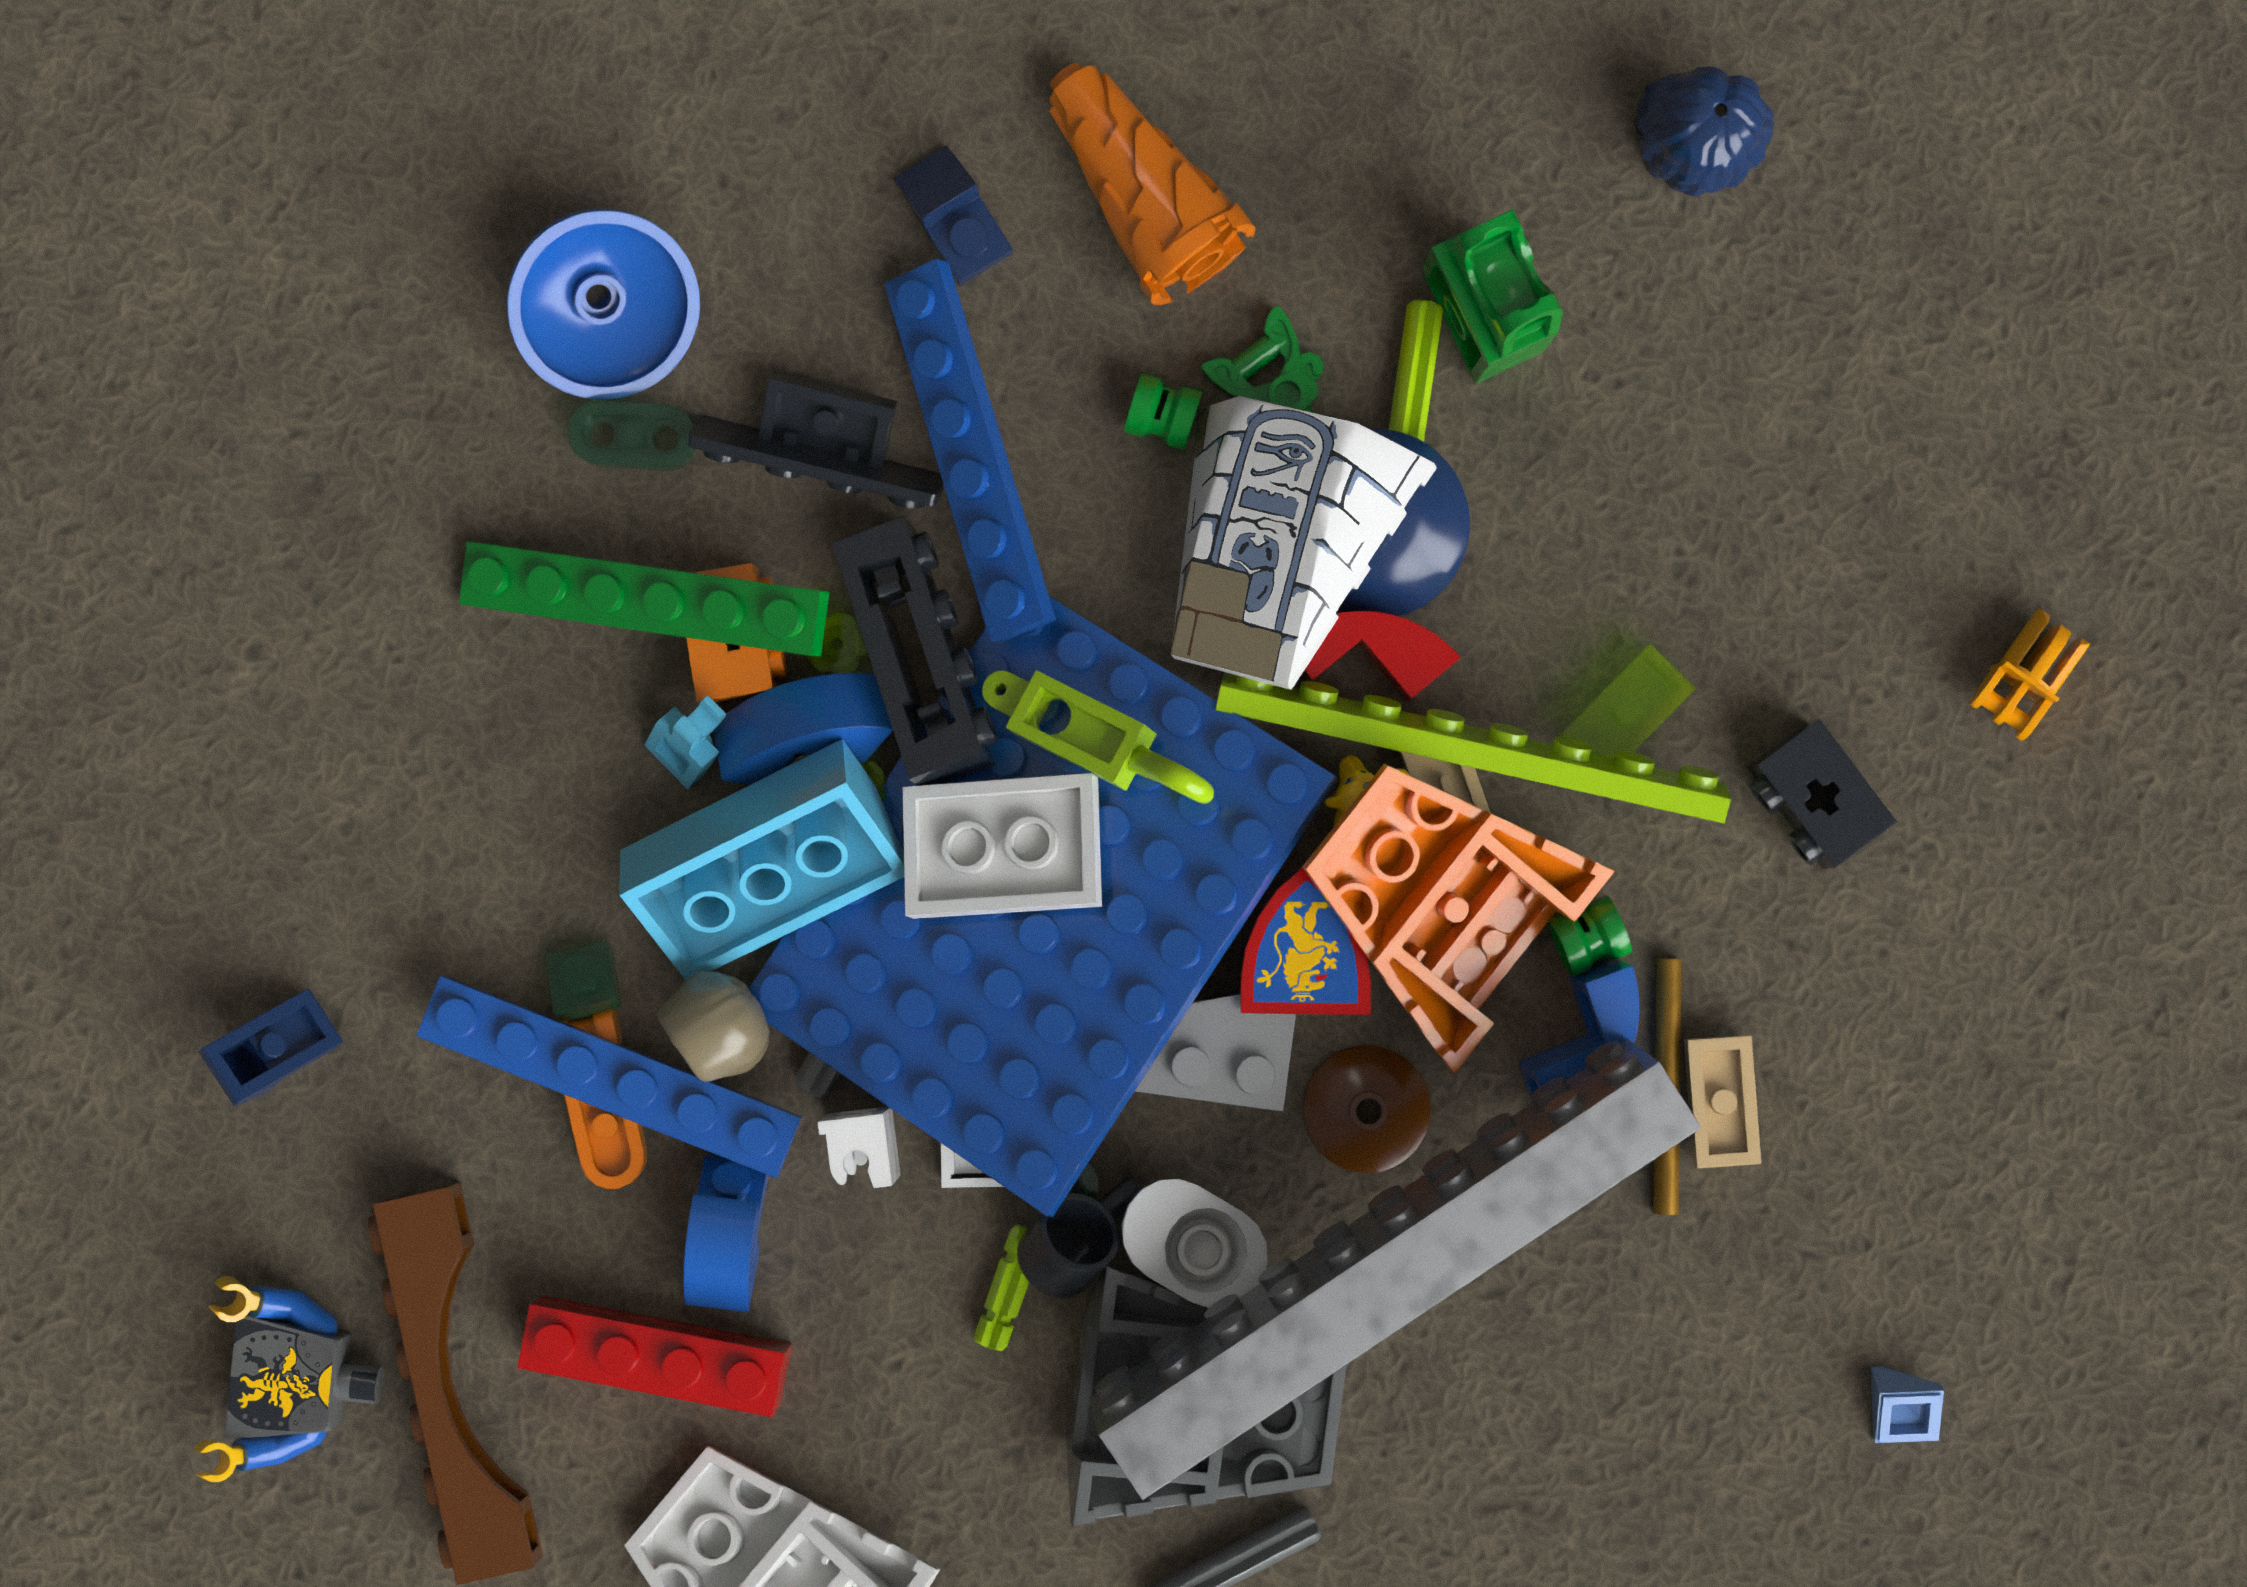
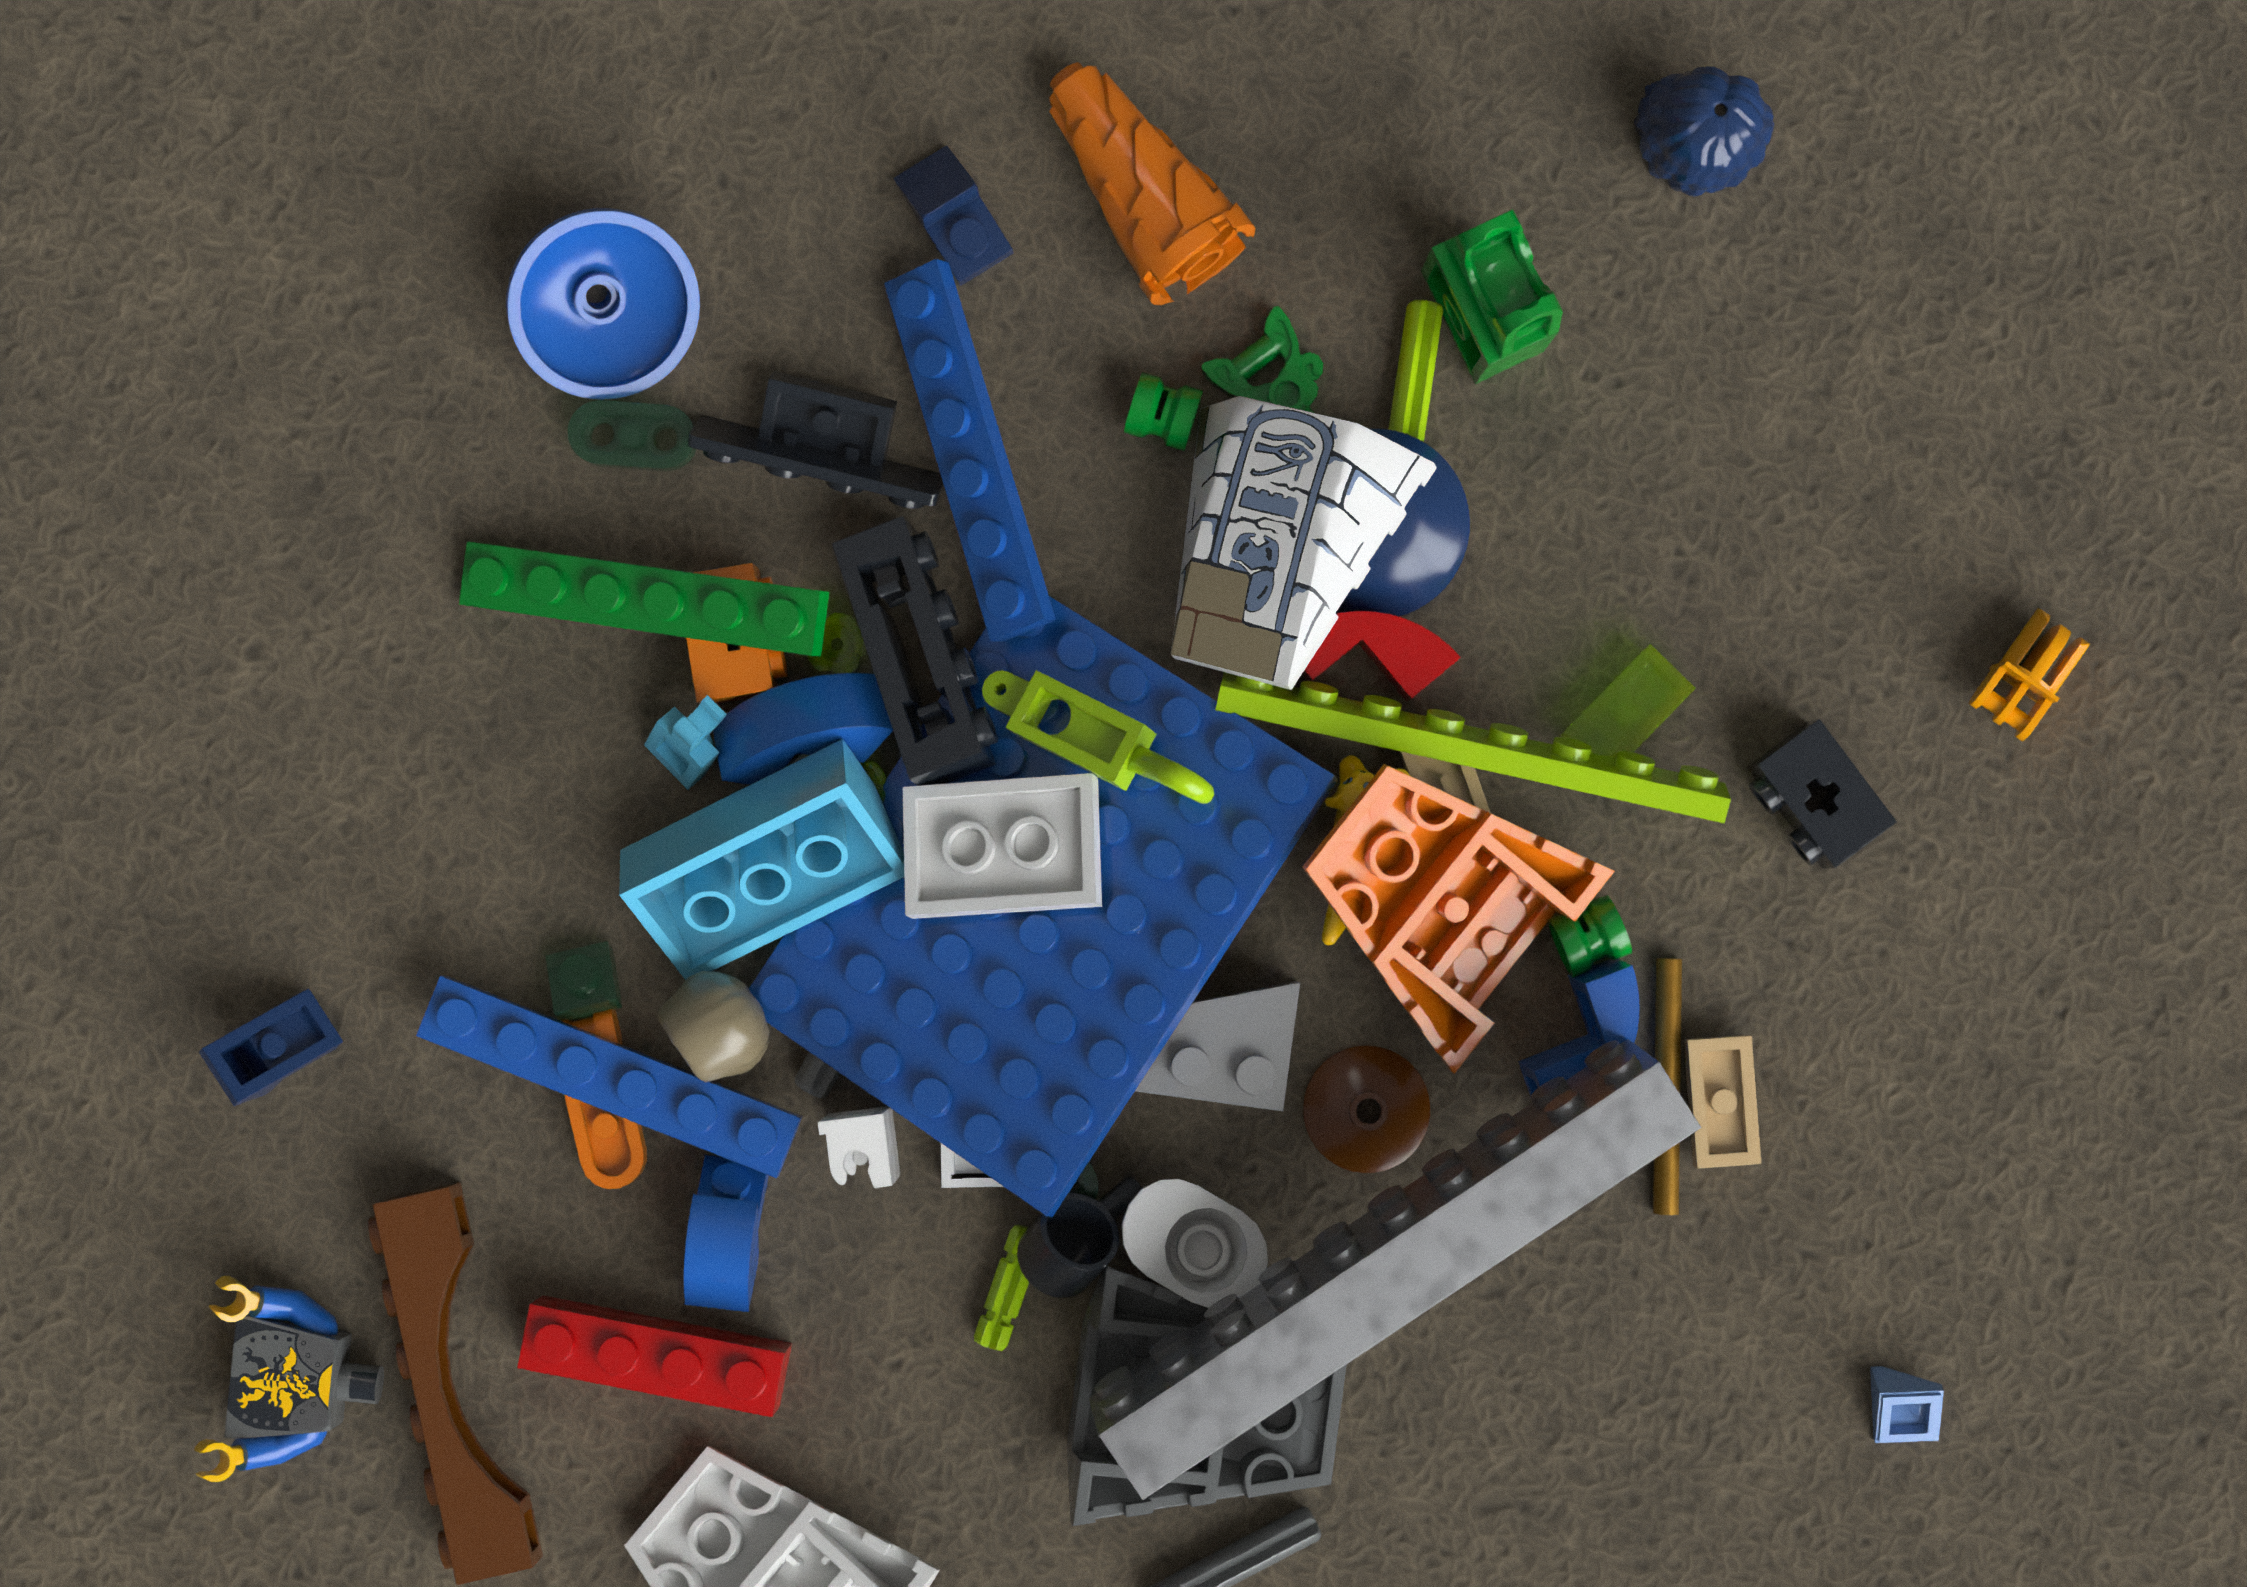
shield [1240,868,1371,1015] -> none

